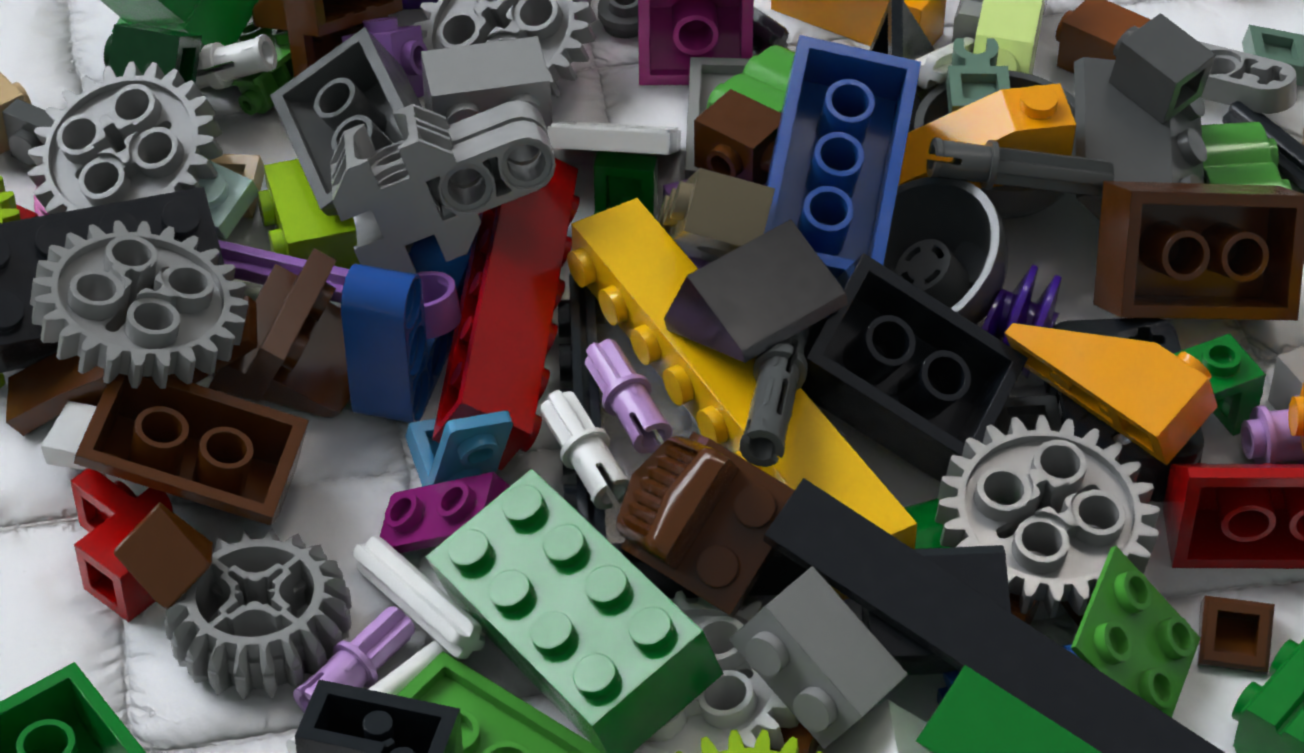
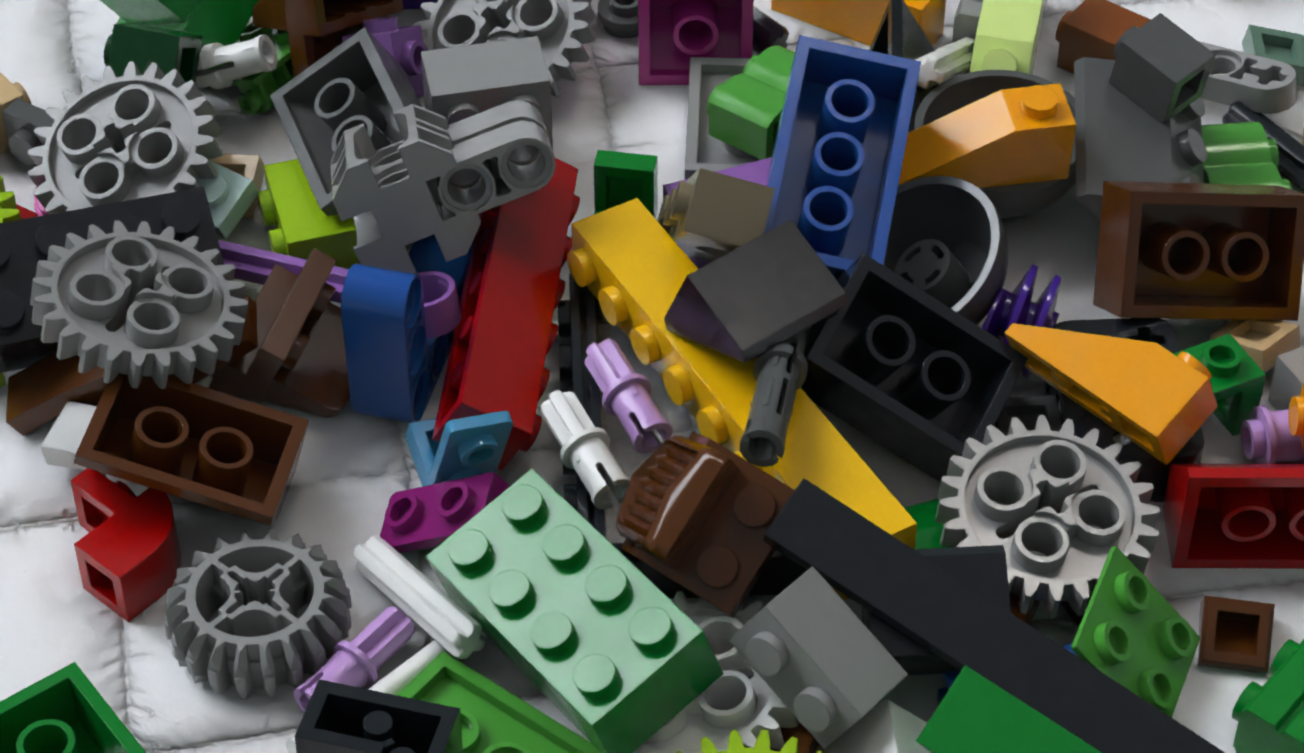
reddish brown slope [114,502,213,610] -> none
white tile [547,121,681,155] -> none
reddish brown brick [694,89,781,185] -> none
dark grey axle [927,137,1115,197] -> none
sand green plate [946,38,1011,113] -> none
none -> tan plate [1210,320,1300,373]

